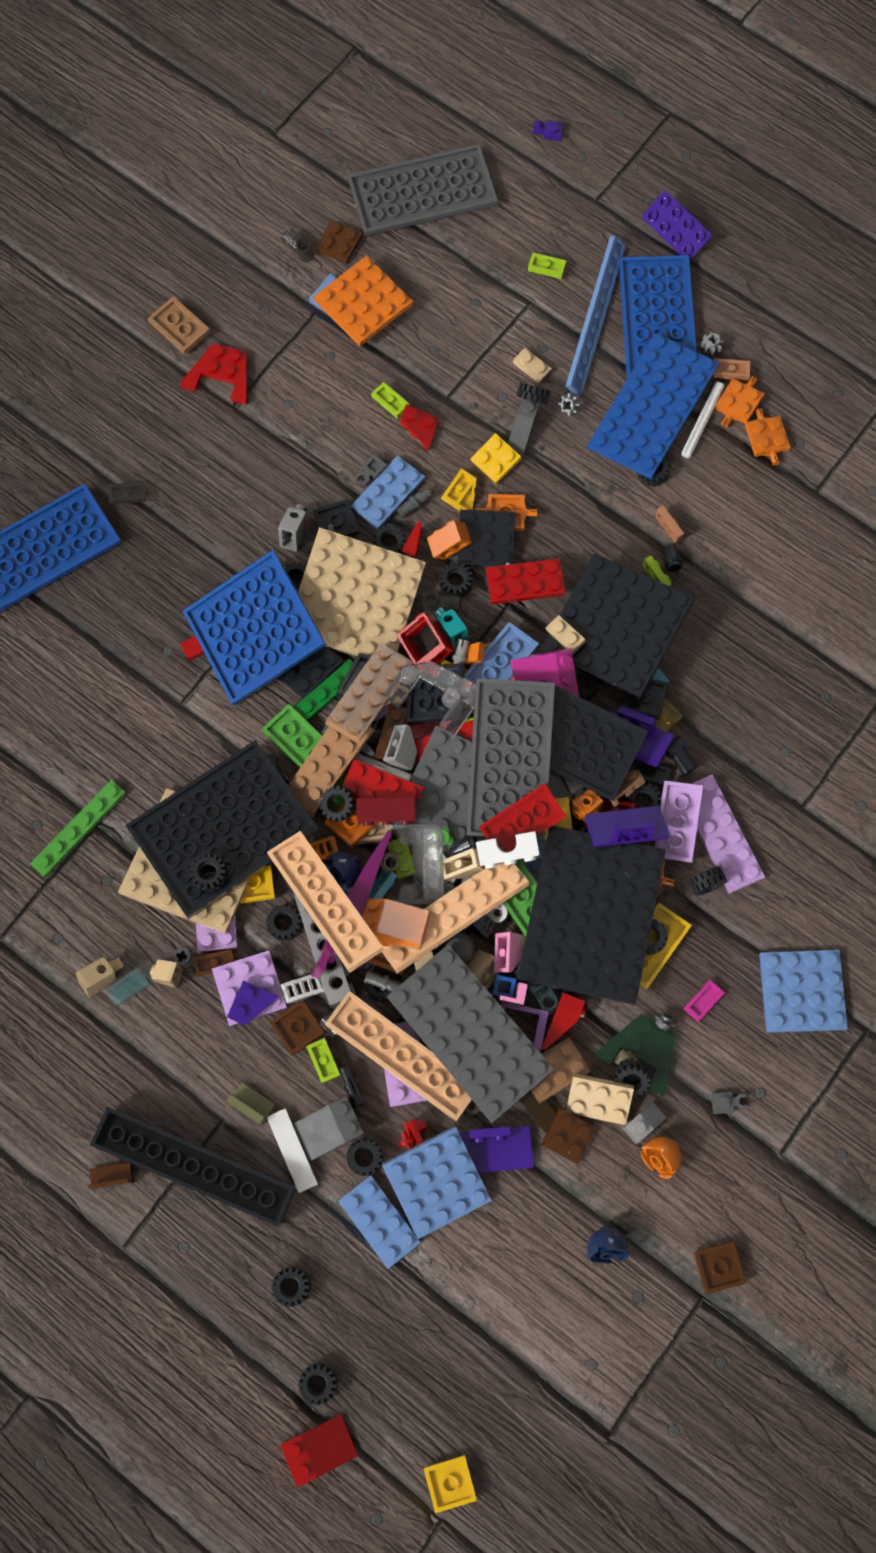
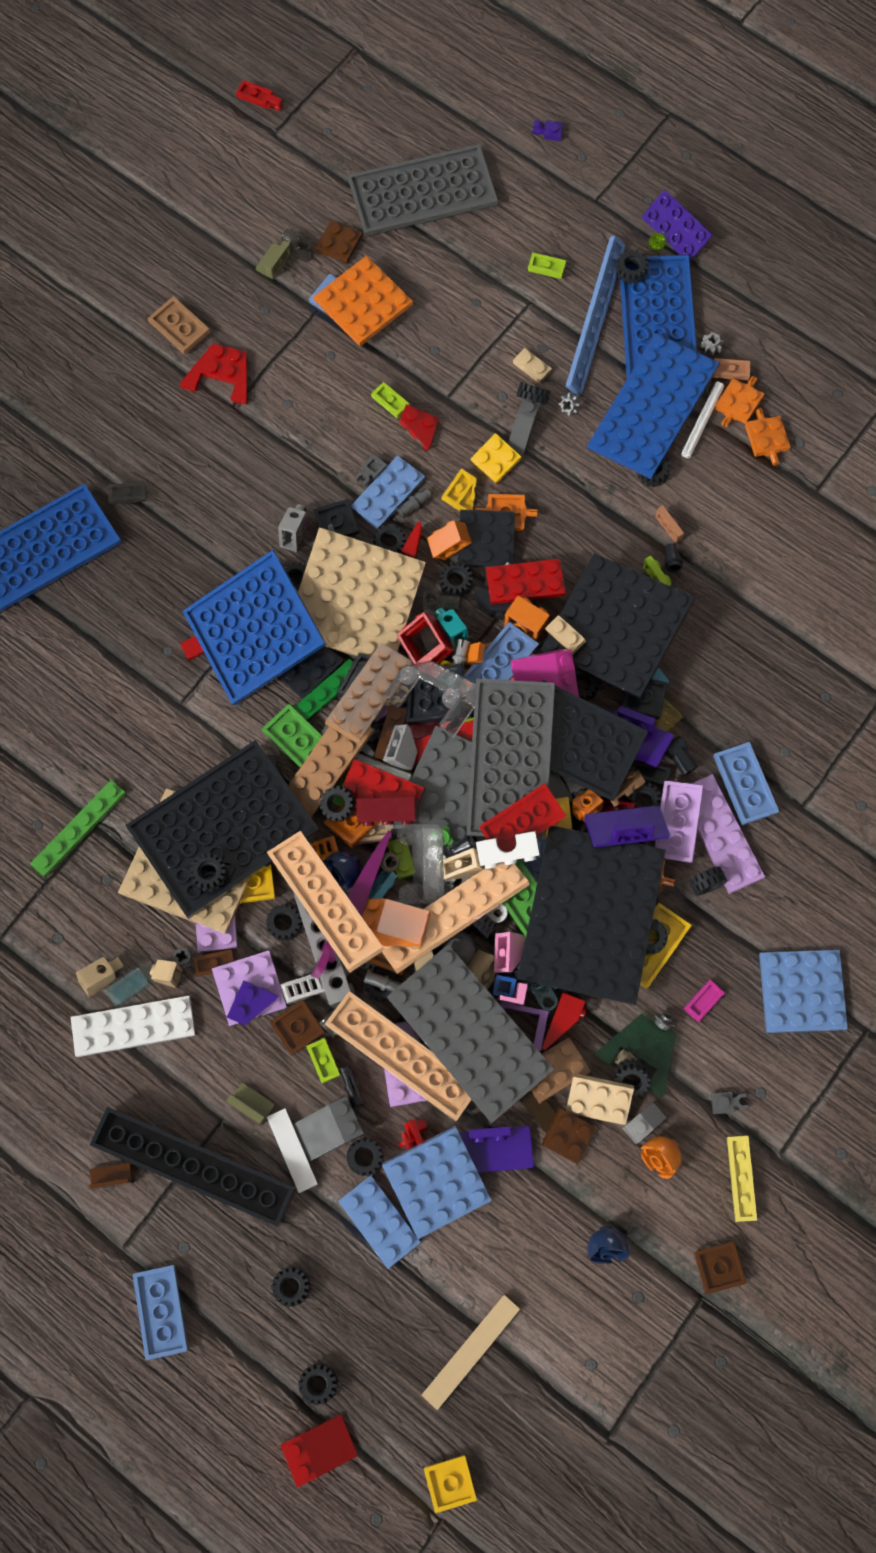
none -> white plate [71,996,196,1057]
none -> medium blue plate [133,1265,189,1360]
none -> red hinge [235,80,283,111]
none -> olive panel [256,240,291,279]
none -> tan tile [422,1295,520,1410]
none -> black slope [474,588,511,620]
none -> orange brick [504,596,550,643]
none -> black tyre [616,249,648,285]
none -> clear neon green plate [648,233,665,250]
none -> medium blue plate [713,742,779,826]
none -> light yellow plate [727,1136,757,1222]

